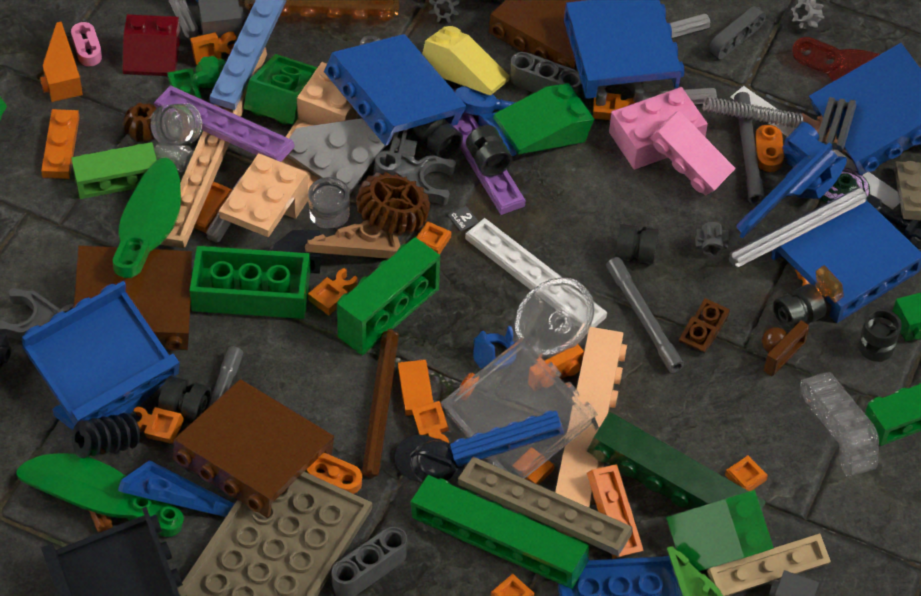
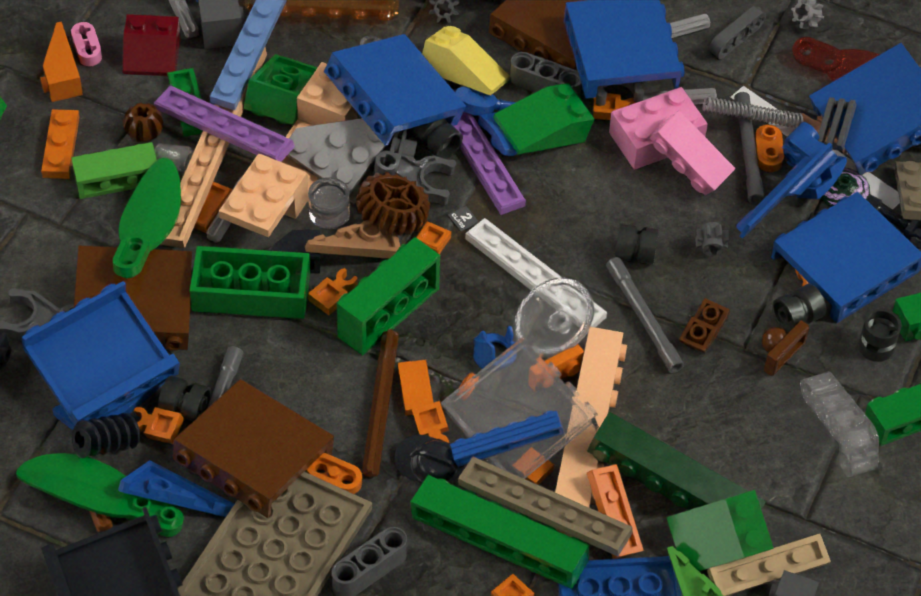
clear piece [151,103,202,146] -> none
orange plate [190,32,237,66] -> none
green rock [192,56,226,89] -> none
pearl dark grey wheel [466,125,512,177] -> none
orange tile [725,456,768,491] -> none
axle [729,187,867,268] -> none
clear orange plate [815,265,844,303] -> none

